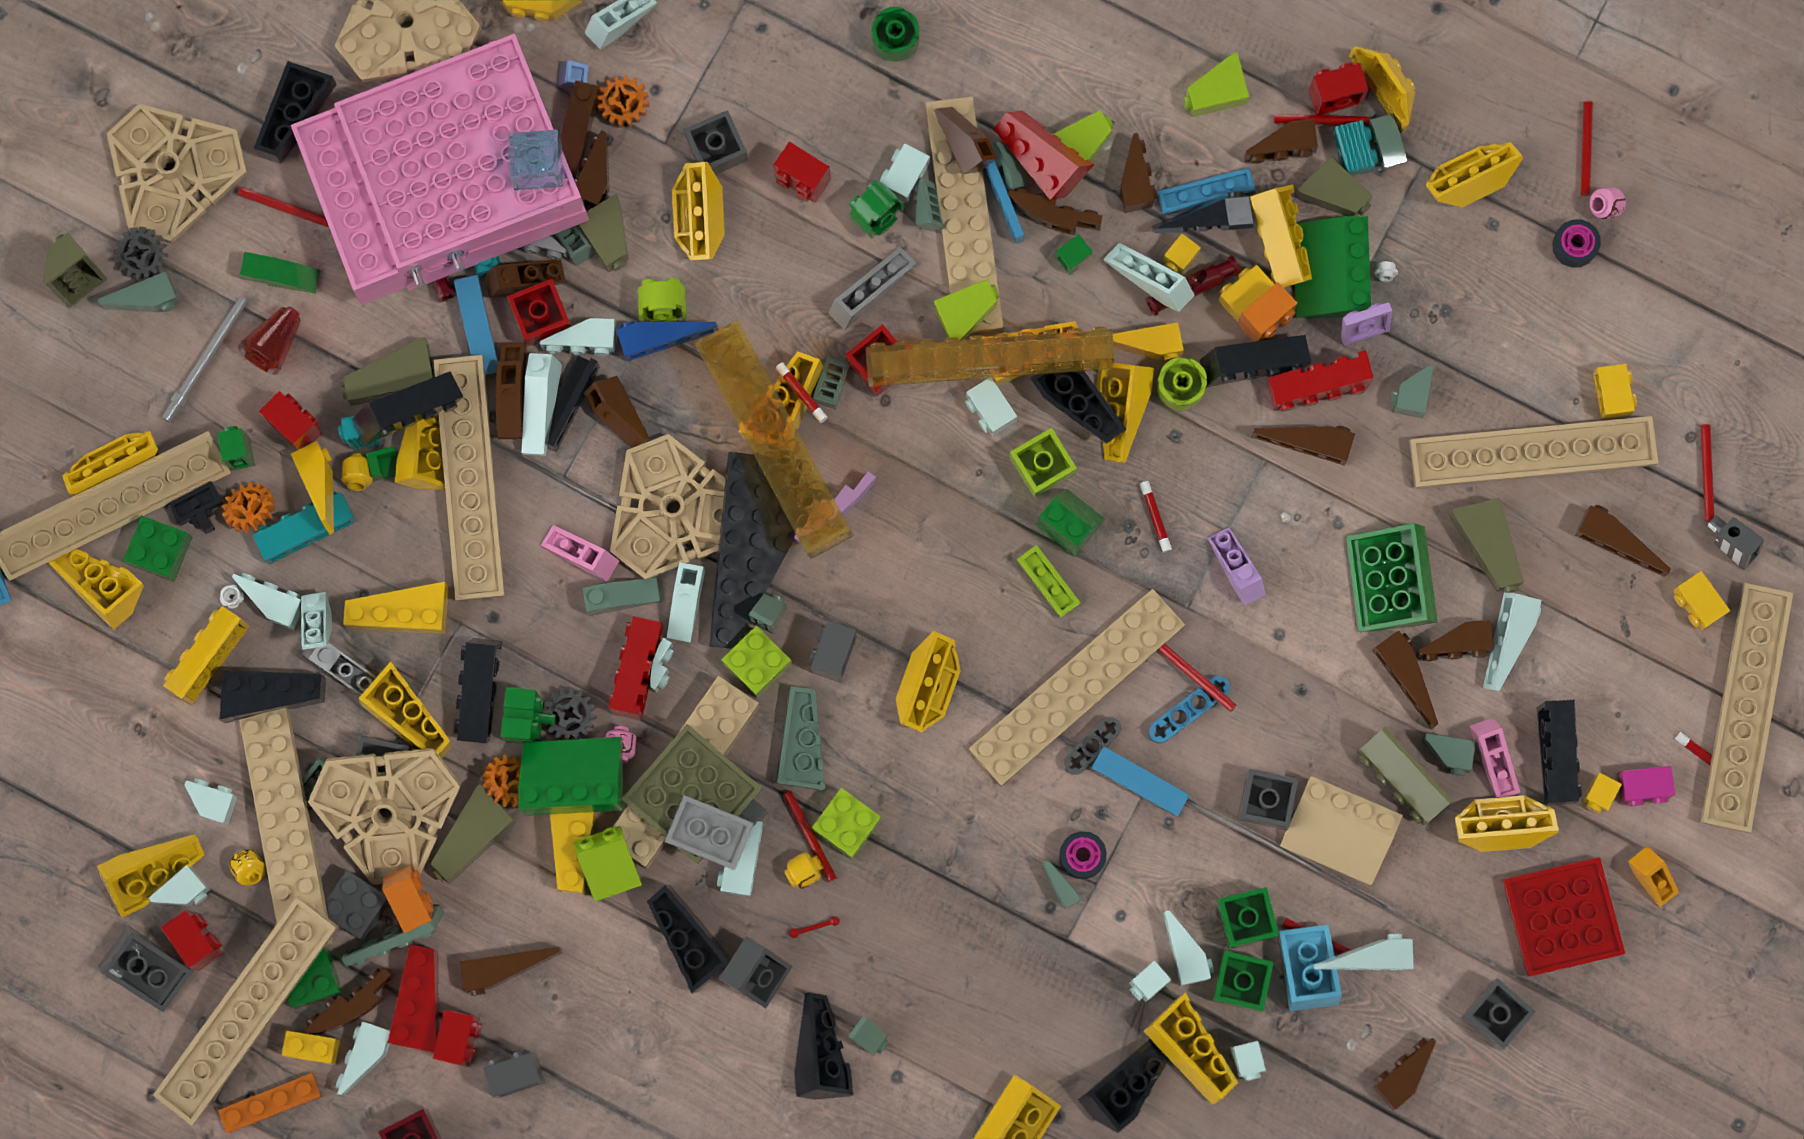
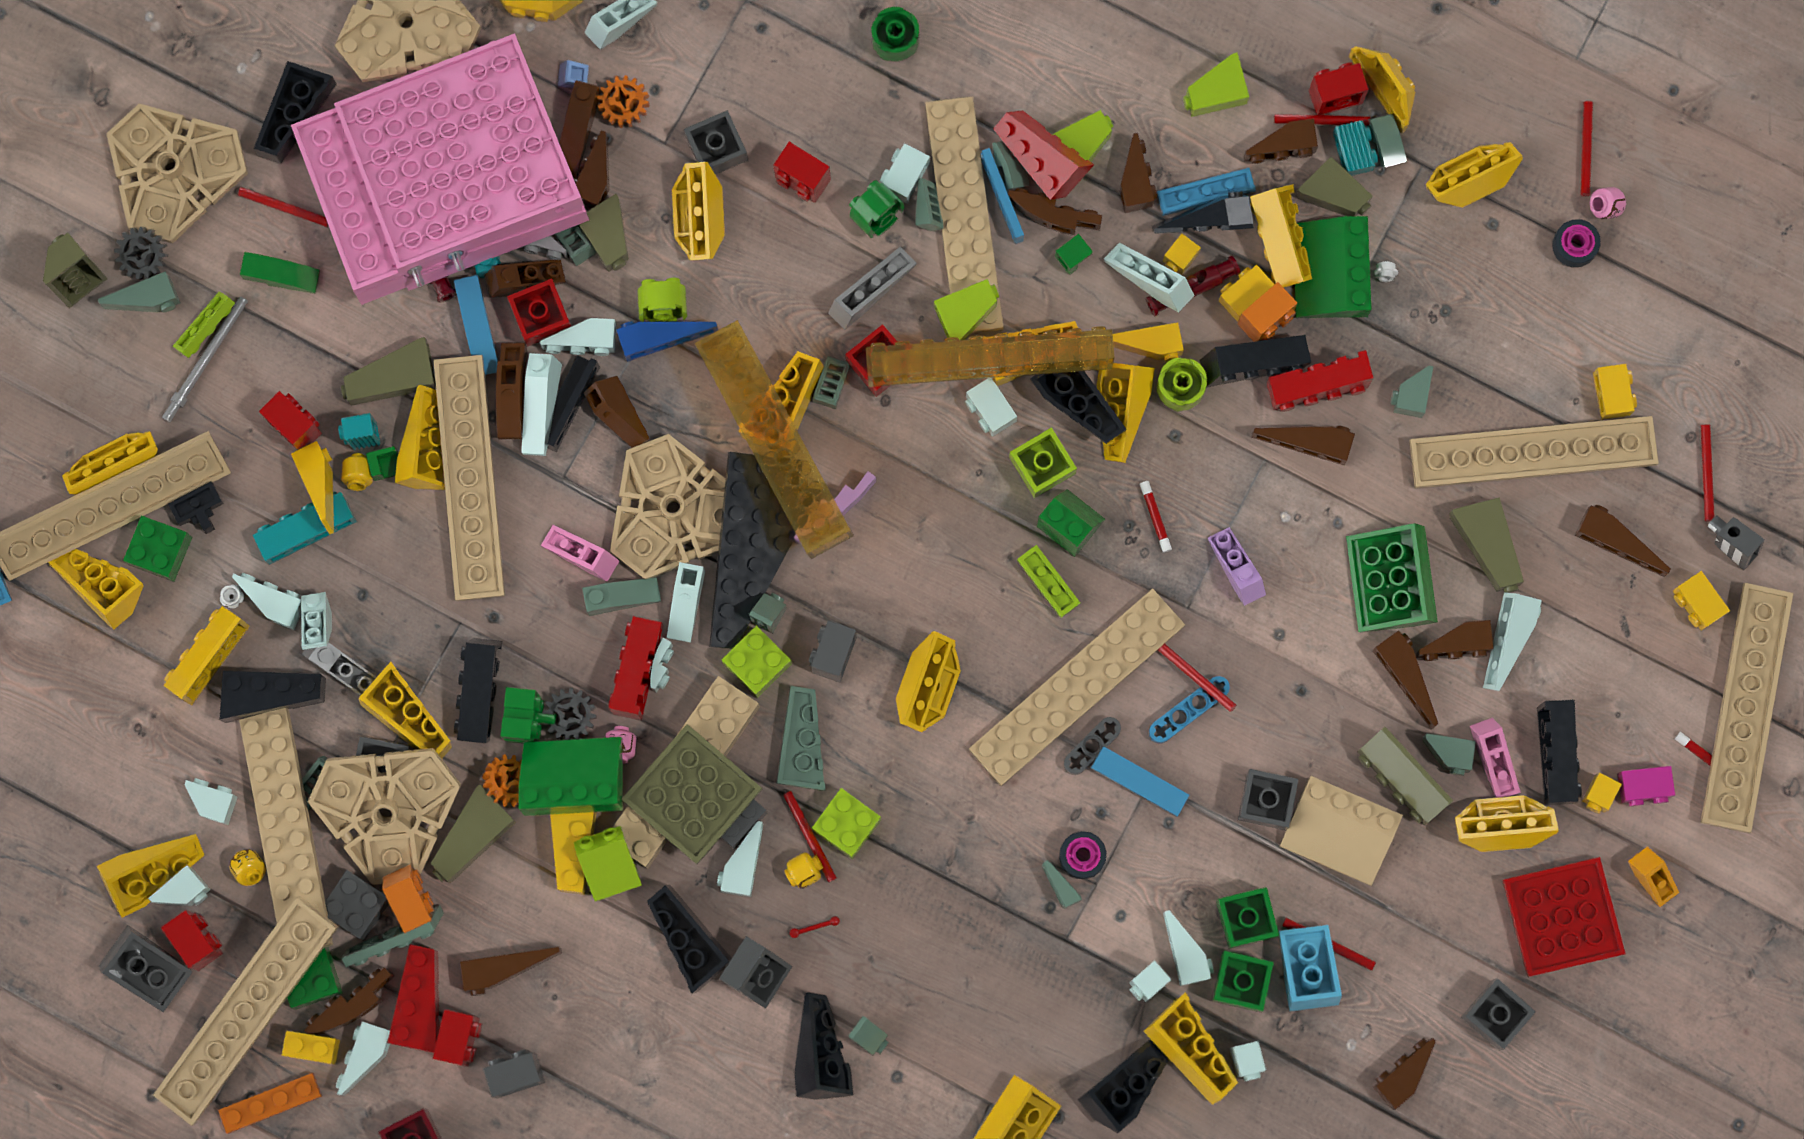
green brick [217,426,255,471] -> none
orange gear [222,482,276,533] -> none
clear red cone [238,306,301,375] -> none
yellow wedge [343,581,449,634] -> none
black wedge [352,371,464,445] -> none
clear light blue brick [509,130,563,190] -> none
light grey plate [665,795,754,871] -> none
red bar [775,362,828,423] -> none
reddish brown slope [934,107,997,174] -> none
light aqua slope [1314,934,1414,971] -> none
lavender plate [1341,302,1392,346] -> none
none -> lime plate [173,291,235,358]

